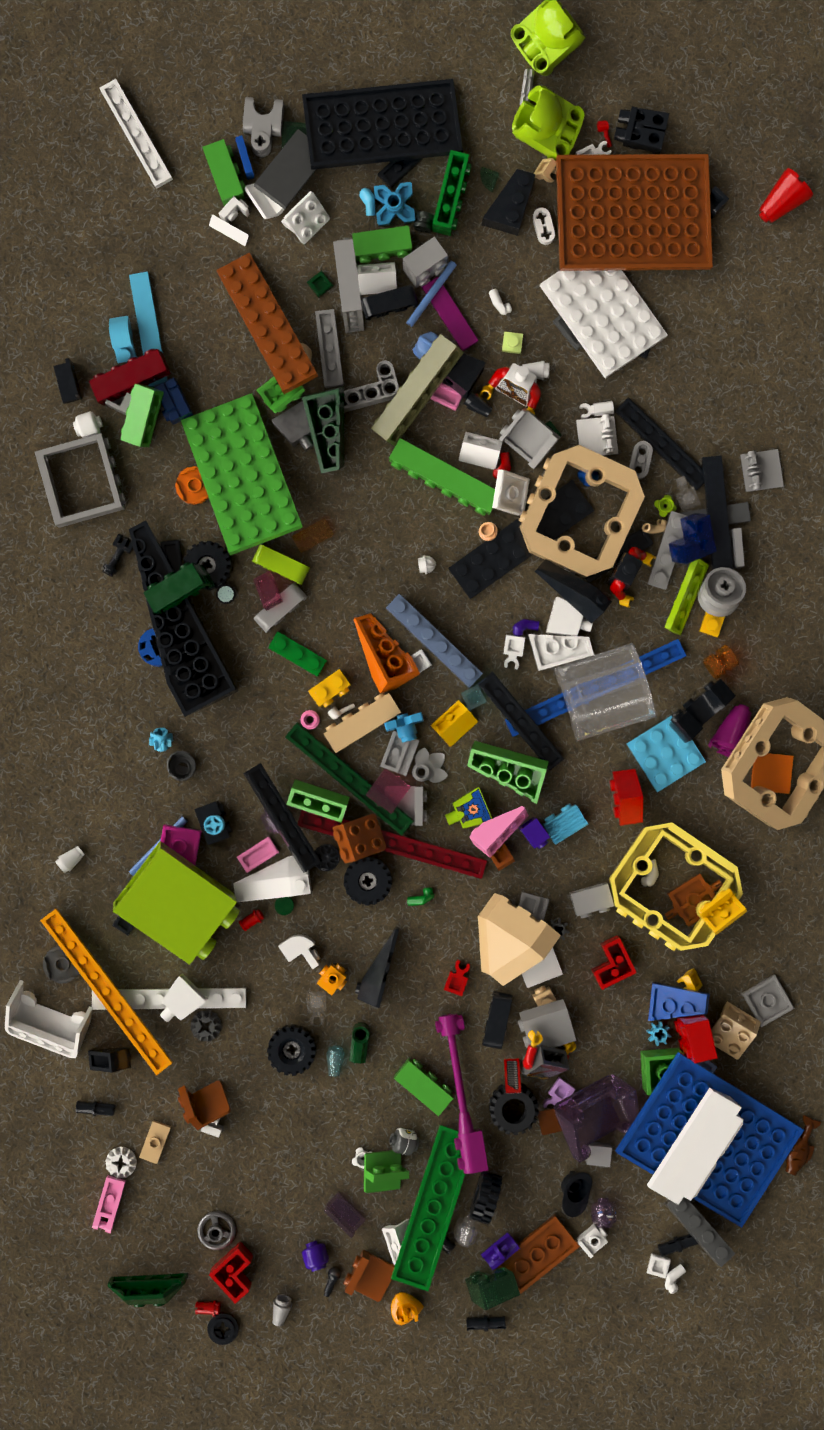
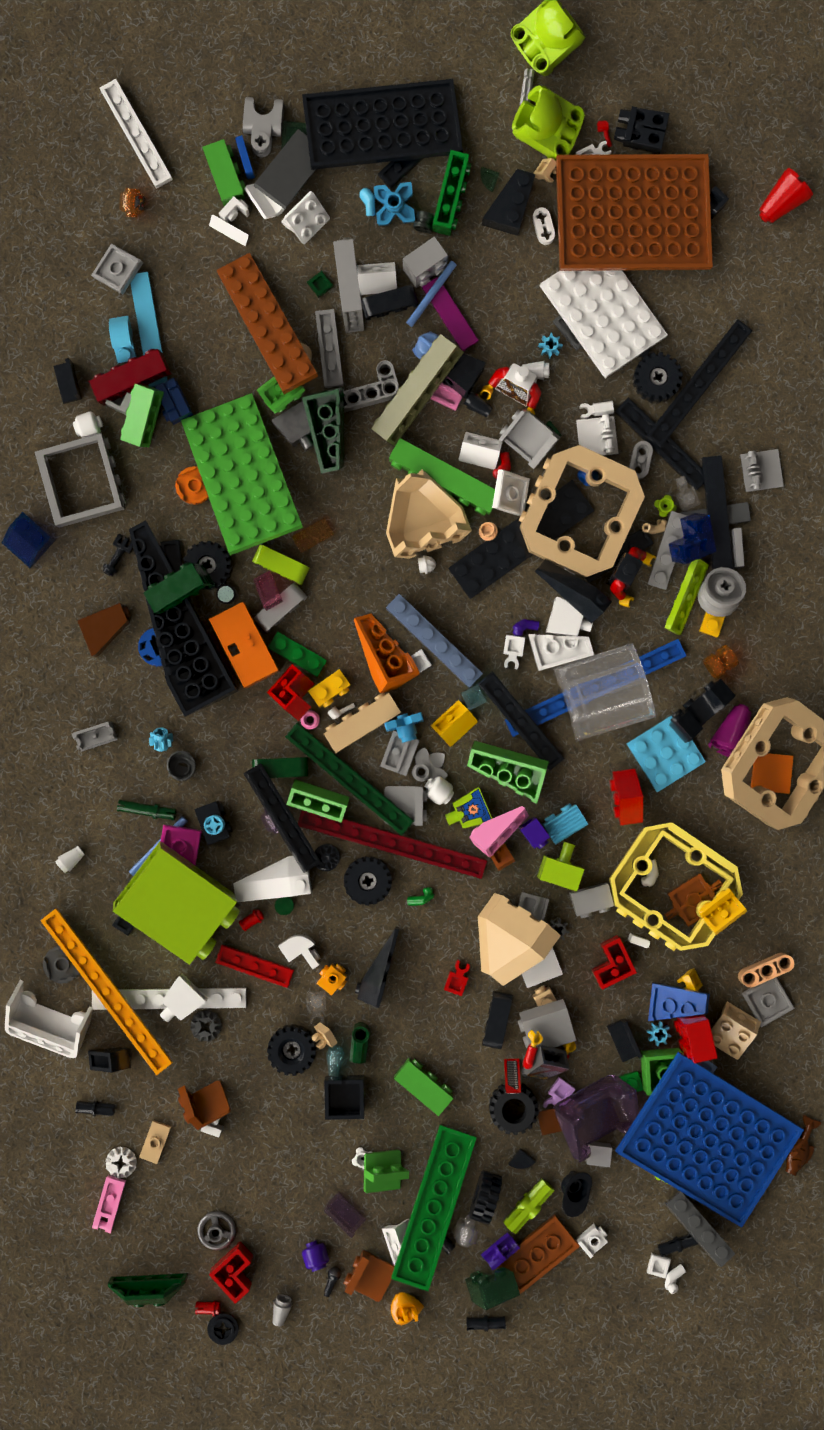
bright pink tile [237,836,279,873] -> none
dark orange bracket [332,814,386,863] -> none
bright green brick [352,225,412,263] -> none
clear pink piece [366,769,411,814] -> none
dark grey head [389,1128,419,1156] -> none
magenta bar [435,1013,488,1174] -> none
white arm [489,289,512,315] -> none
yellowish green plate [502,332,523,354] -> none
head [591,1198,617,1228] -> none
white slope [647,1088,743,1205] -> none
none -> clear blue slope [2,512,56,568]
none -> light grey hinge [71,721,118,752]
none -> reddish brown slope [77,603,131,657]
none -> light grey tile [91,243,143,295]
none -> dark green pin [117,799,176,821]
none -> clear orange head [119,188,145,218]
none -> orange brick [209,602,280,688]
none -> red tile [215,944,294,988]
none -> dark green beam [252,757,308,778]
none -> red brick [267,664,315,721]
none -> tan tile [311,1022,338,1049]
none -> black piece [324,1075,365,1120]
none -> tan panel [386,469,472,559]
none -> white head [425,776,454,805]
none -> lime piece [503,1178,554,1234]
none -> black tile [508,1148,536,1169]
none -> lime brick [537,842,584,891]
none -> medium azure gear [538,333,563,359]
none -> black panel [607,1019,642,1062]
none -> green plate [619,1070,643,1096]
none -> white tile [628,933,650,948]
none -> black bush [633,352,683,404]
none -> black tile [645,319,753,449]
none -> light nougat beam [738,952,794,988]

